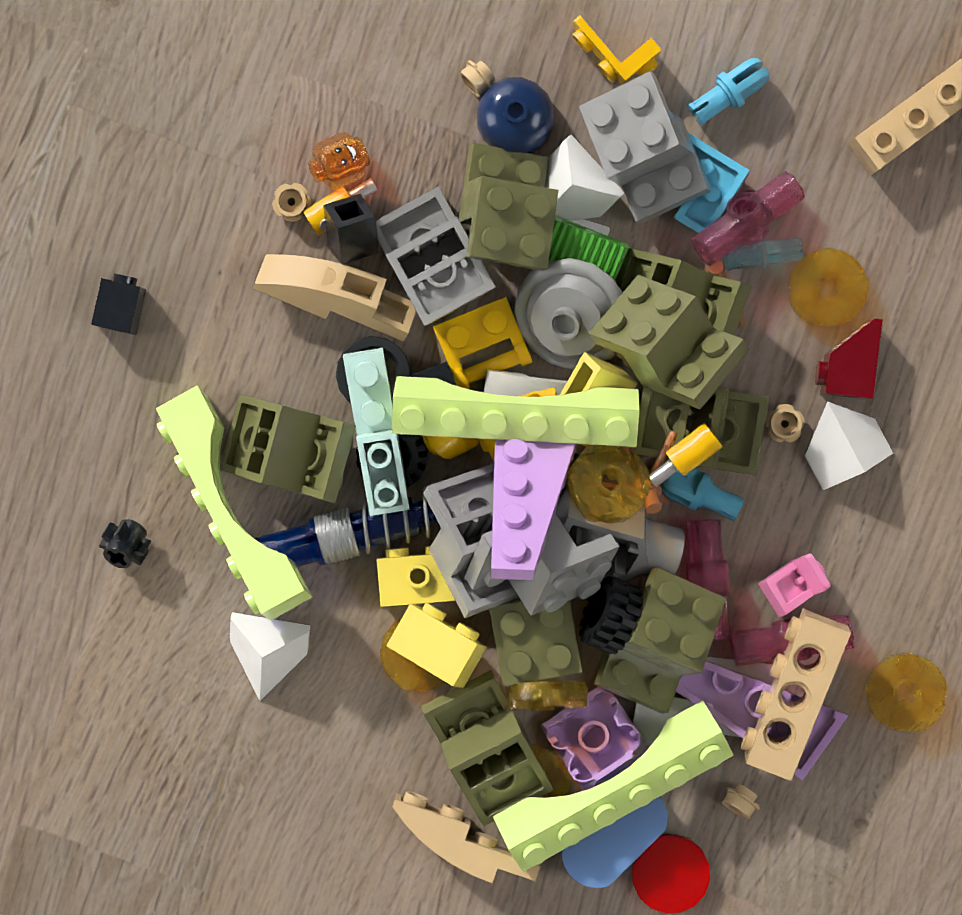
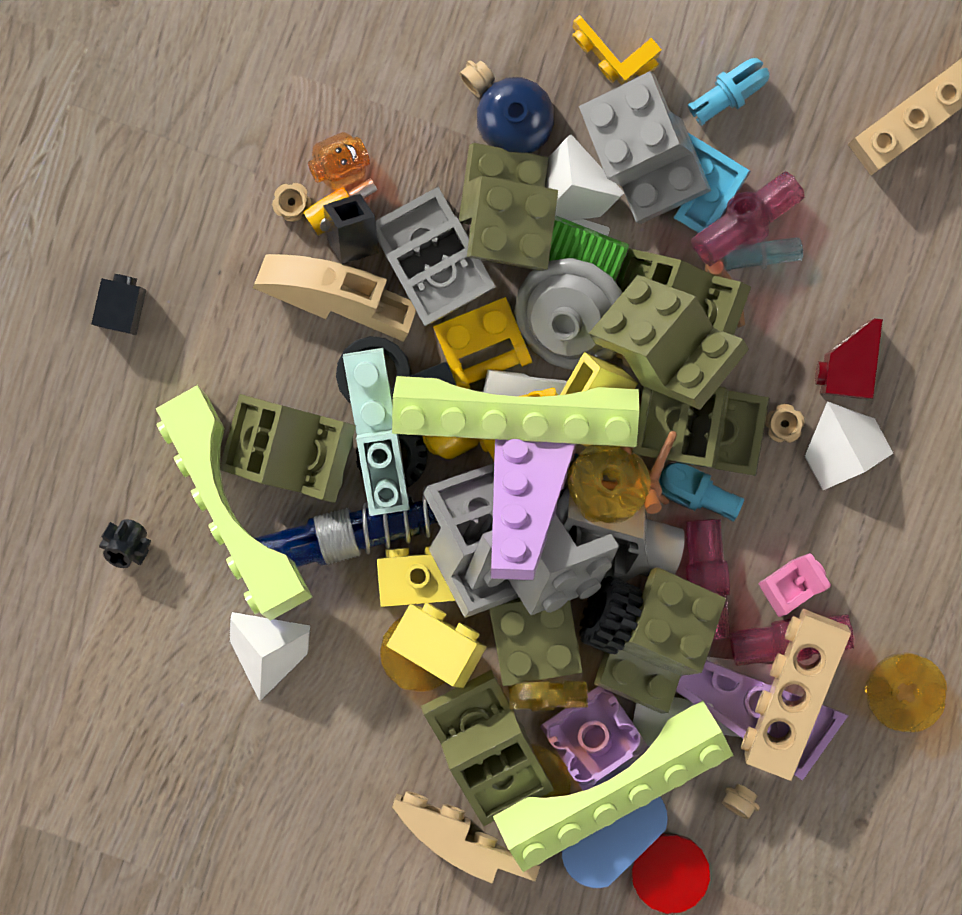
yellow piece [648,423,723,487] -> none
clear yellow plate [788,248,869,327] -> none

